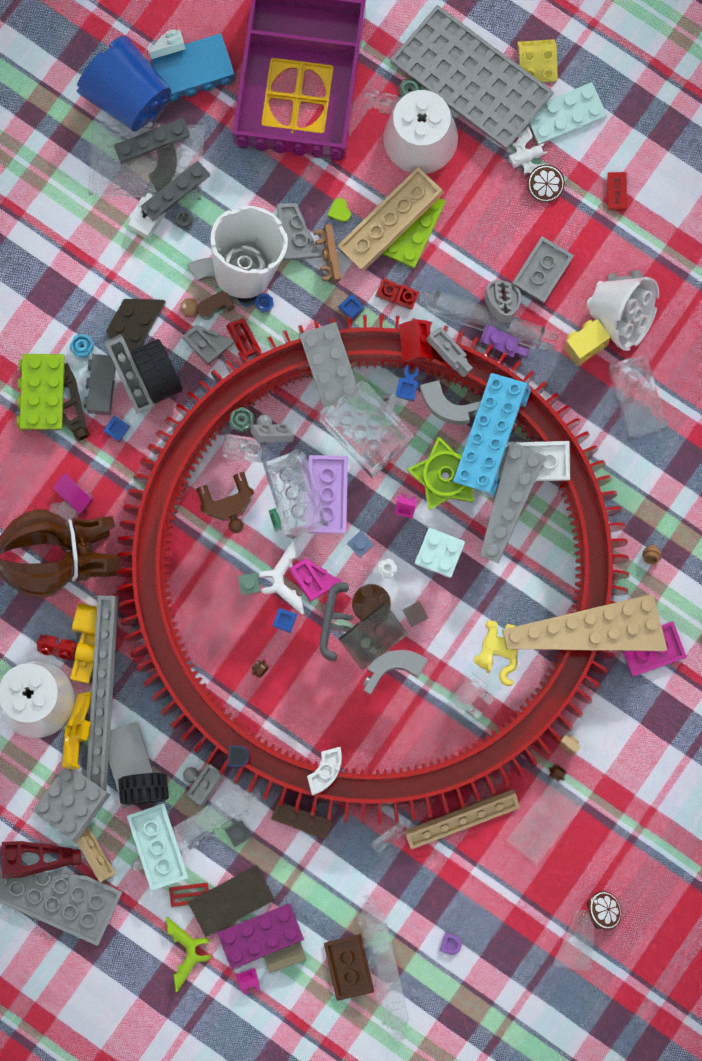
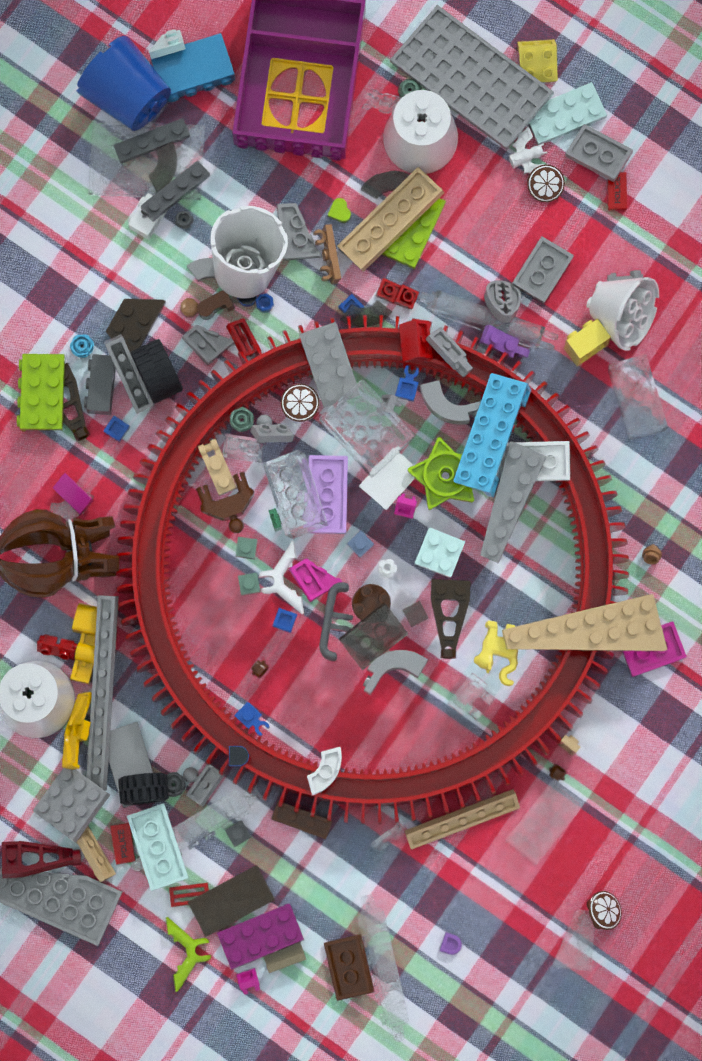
none -> red tile [110,823,136,865]
none -> dark grey plate [167,772,186,797]
none -> tan plate [198,439,237,496]
none -> blue plate [234,702,270,736]
none -> sand green plate [235,537,258,559]
none -> dish [281,384,319,422]
none -> clear smoke tile [340,300,392,327]
none -> white sticker [359,448,415,510]
none -> clear smoke tile [361,171,409,199]
none -> dark brown plate [431,579,471,659]
none -> light grey plate [565,124,633,182]

